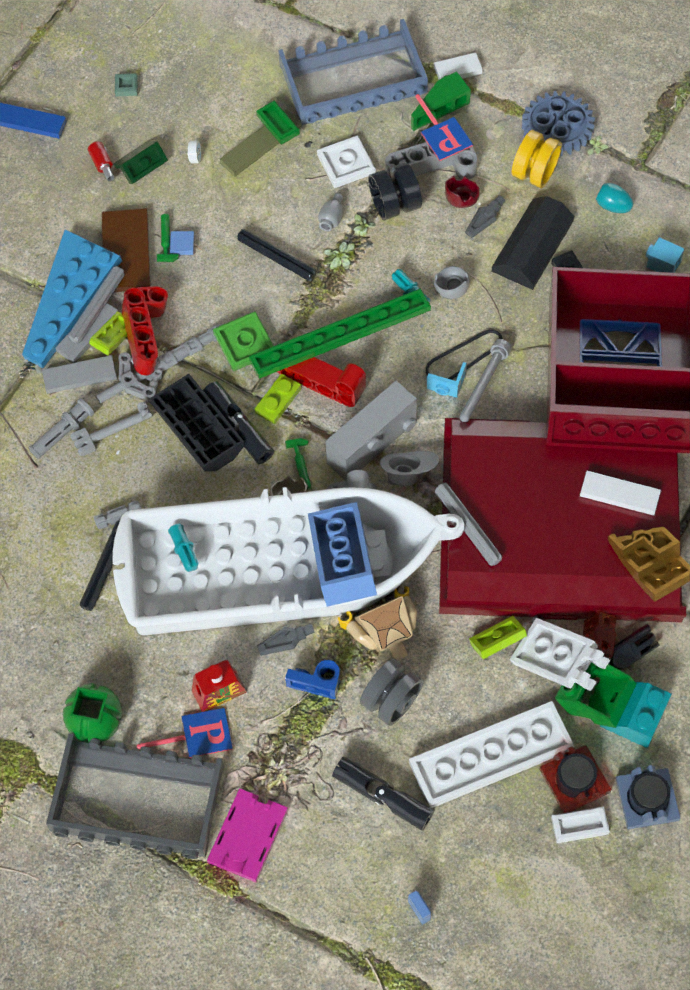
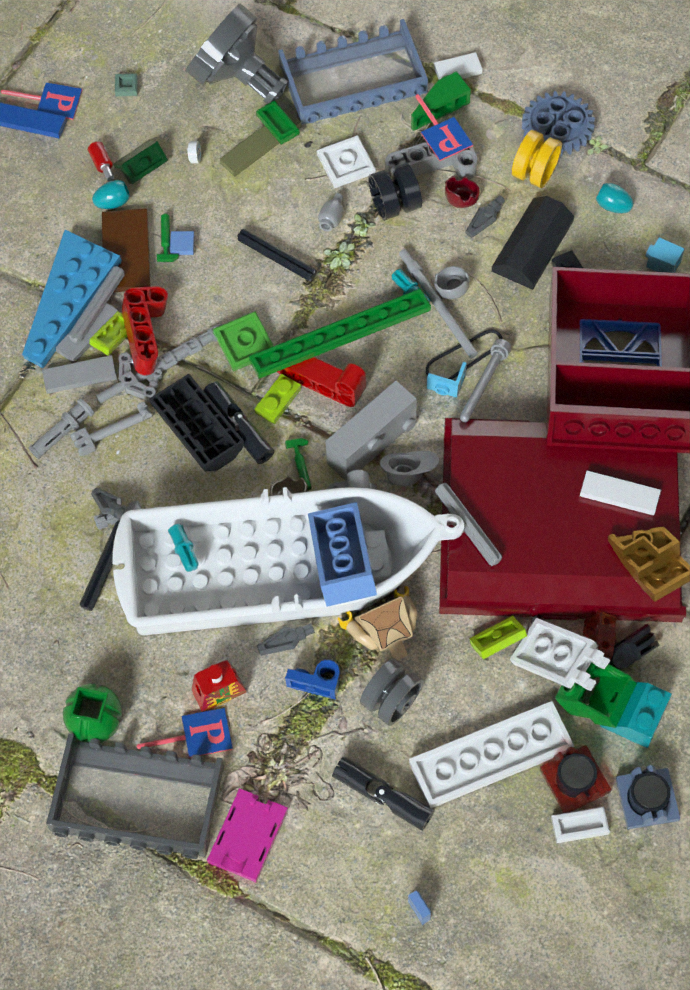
none -> blue piece [1,82,82,120]
none -> dark grey piece [91,488,126,519]
none -> teal animal [92,180,130,209]
none -> dark grey piece [185,3,288,104]
none -> light grey bar [399,249,478,358]

